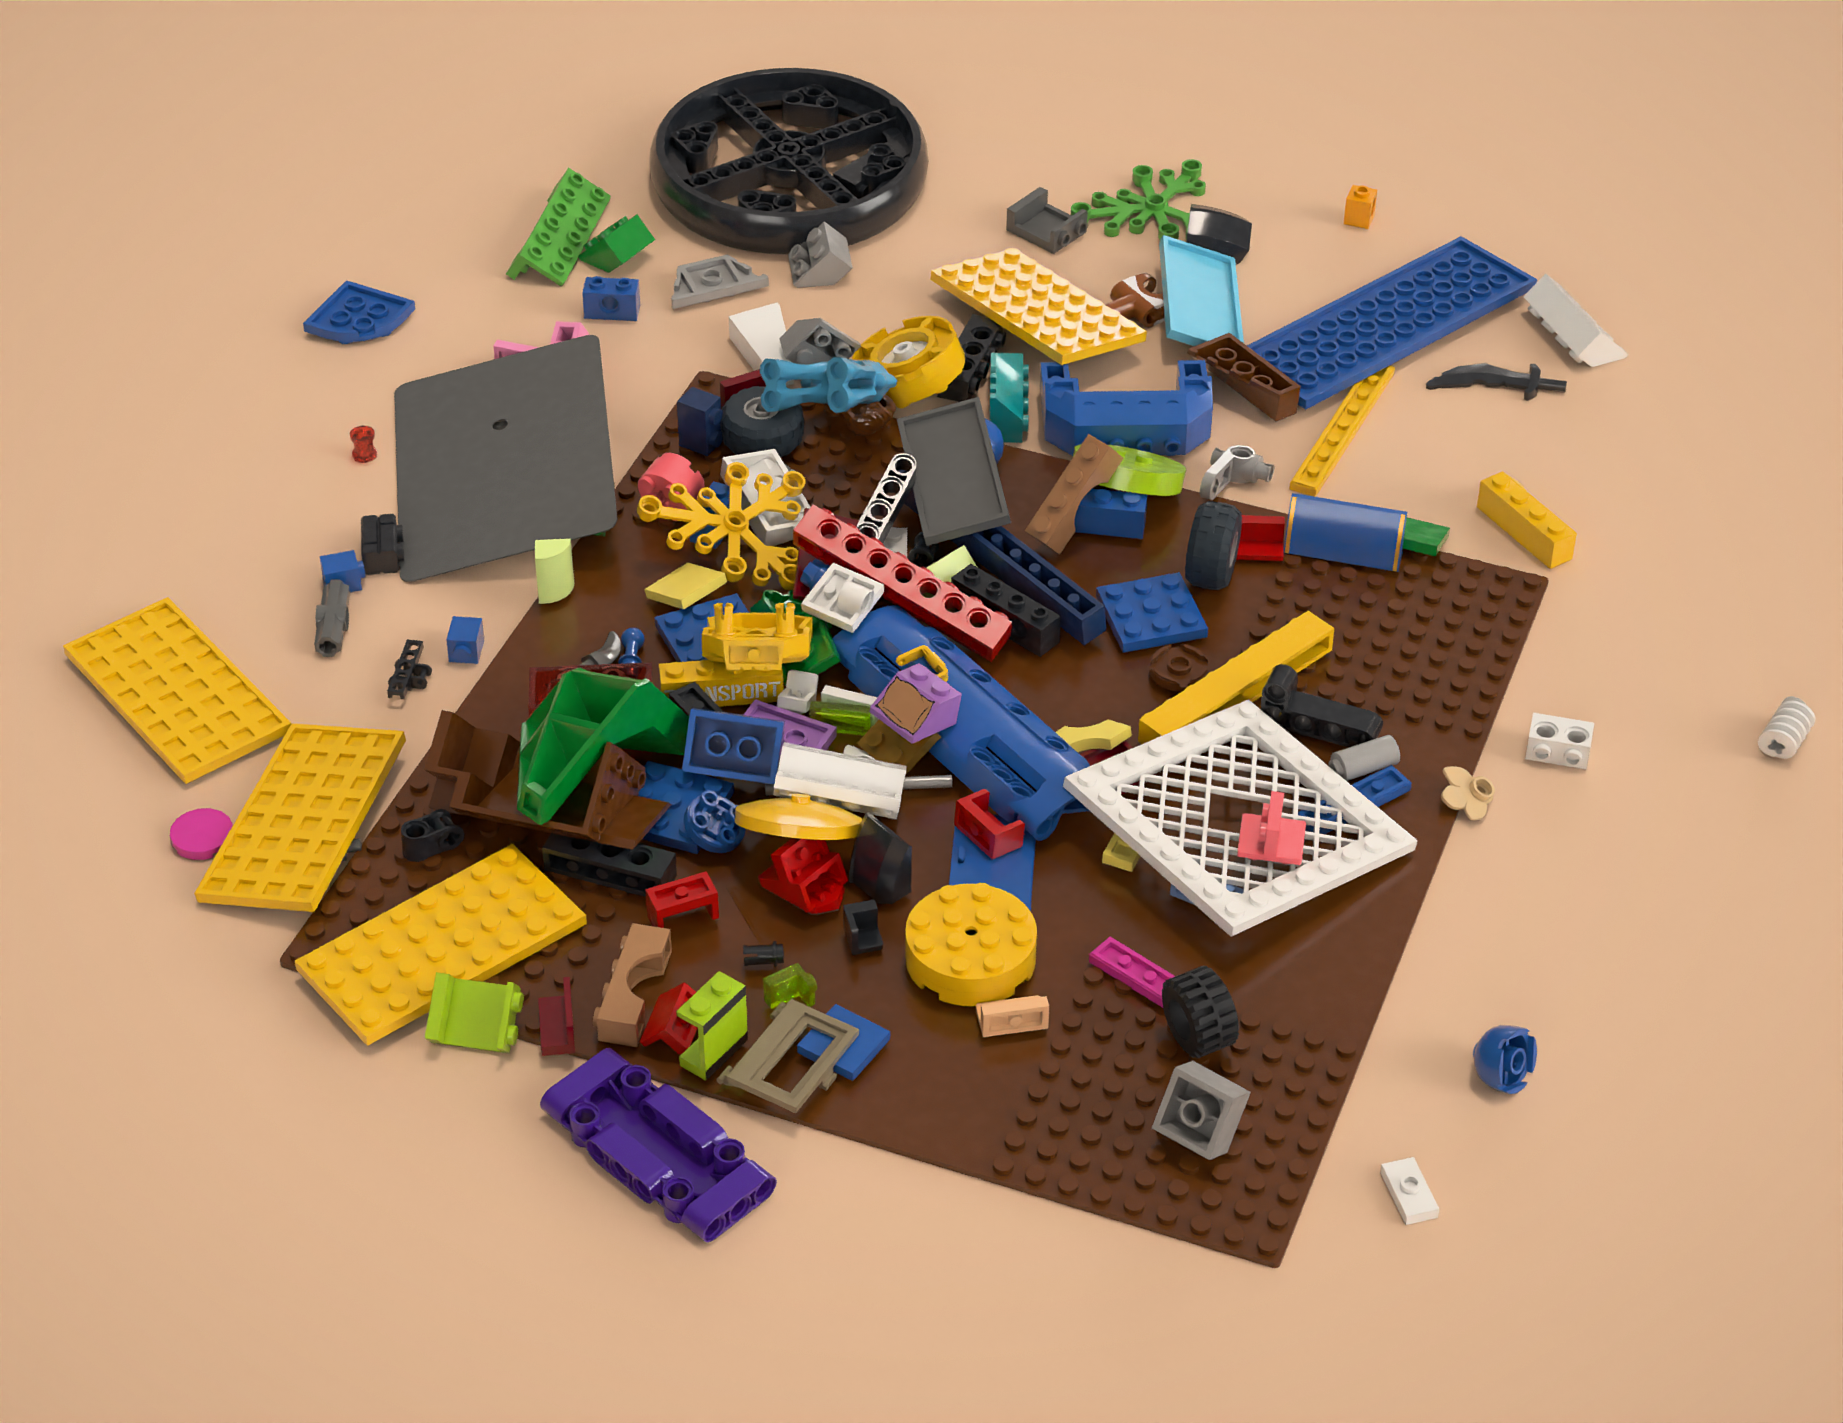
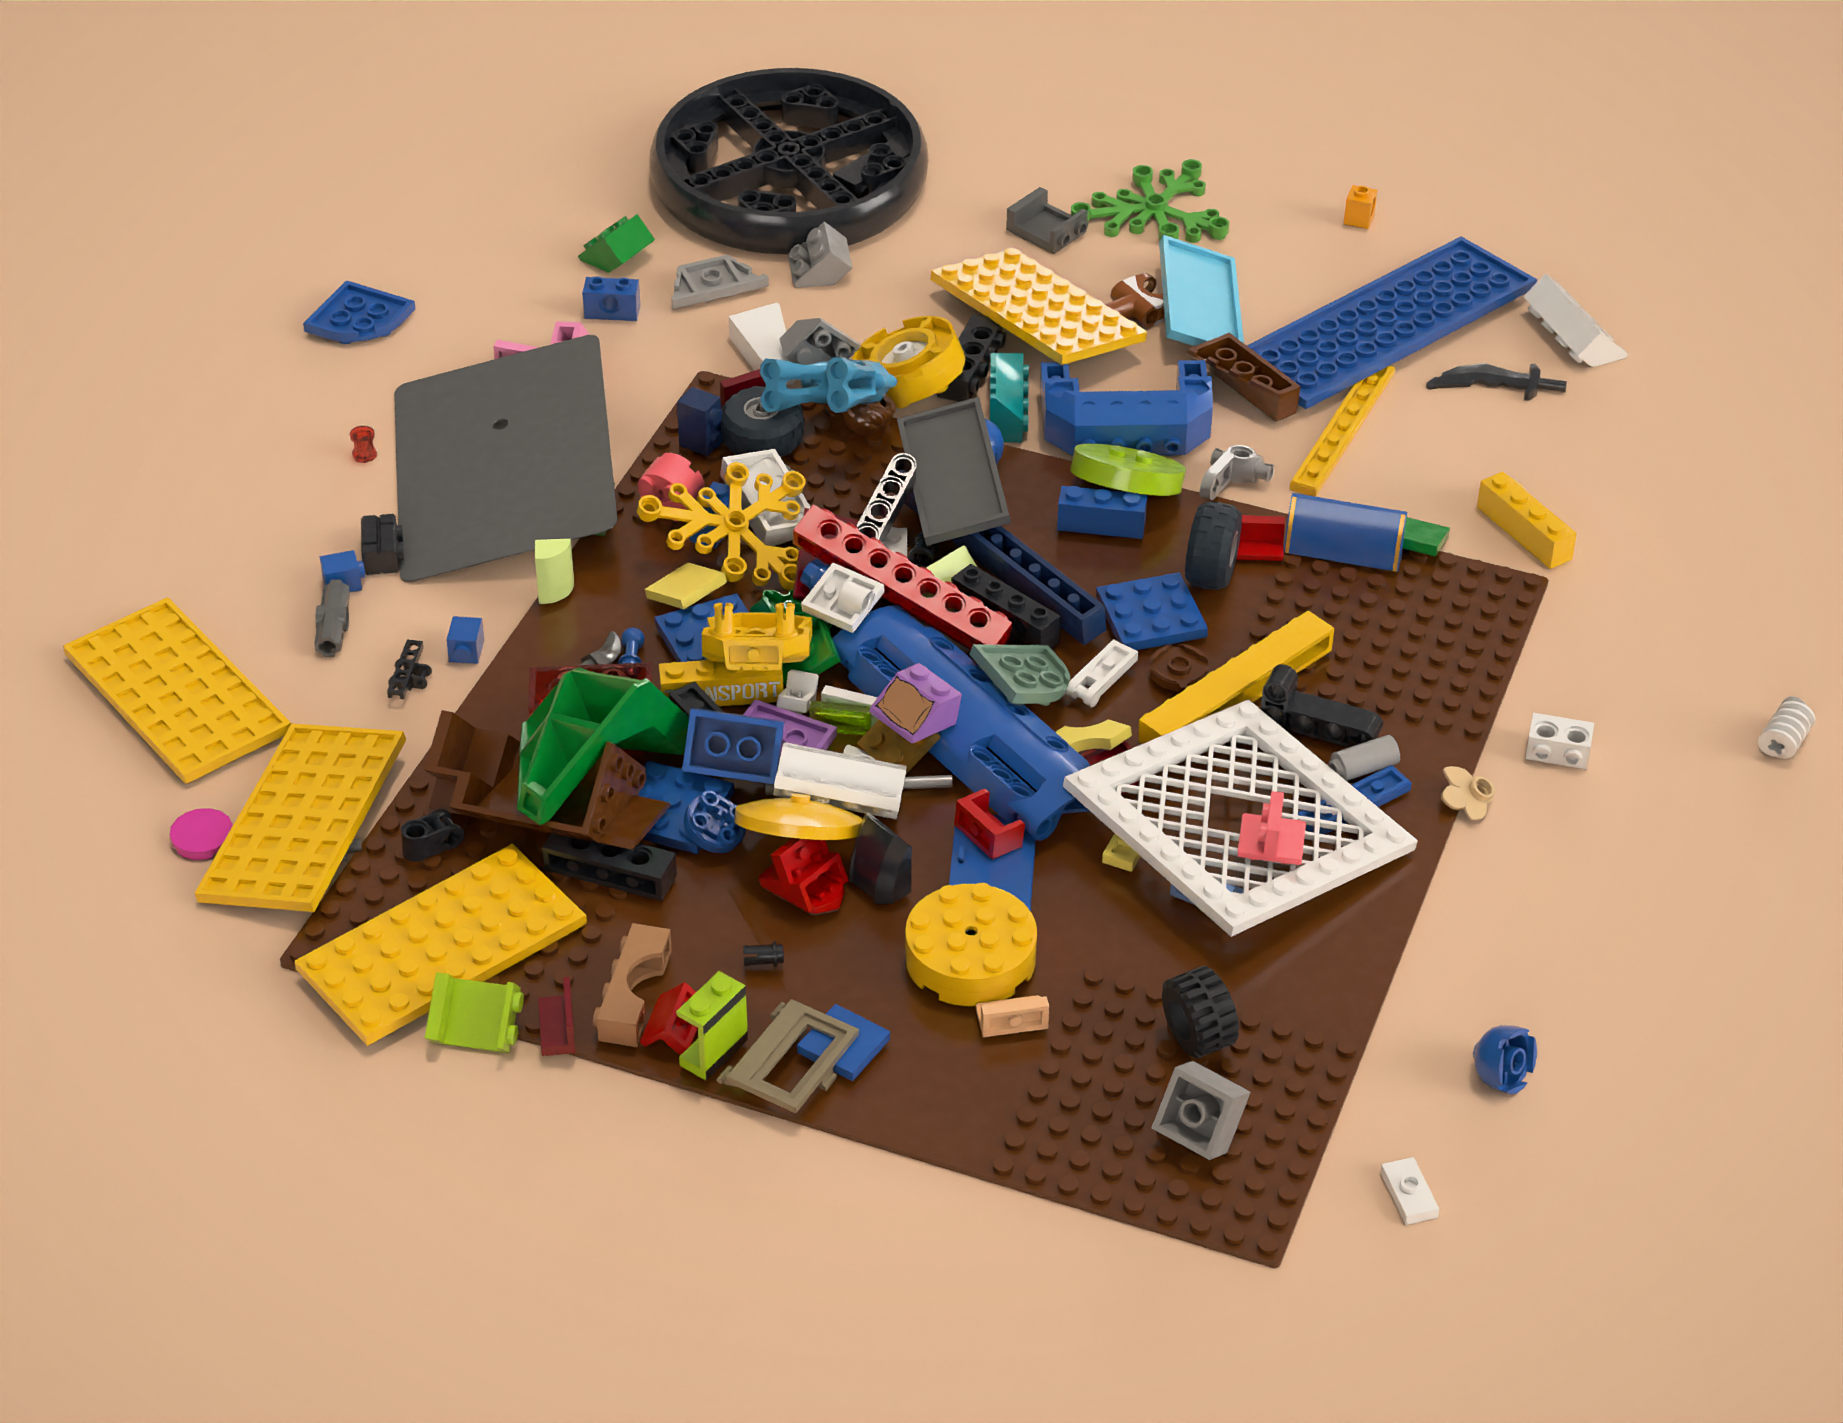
bright green bracket [506,167,611,286] -> none
dark purple panel [540,1048,777,1242] -> none
red panel [645,871,719,928] -> none
clear neon green bracket [763,963,817,1009] -> none
black panel [843,899,883,955] -> none
yellow piece [896,645,948,682] -> none
medium nougat arch [1025,434,1124,555] -> none
dark pink tile [1089,937,1175,1008] -> none
black slope [1186,204,1252,264] -> none
none -> sand green plate [969,644,1070,706]
none -> white plate [1065,640,1138,707]

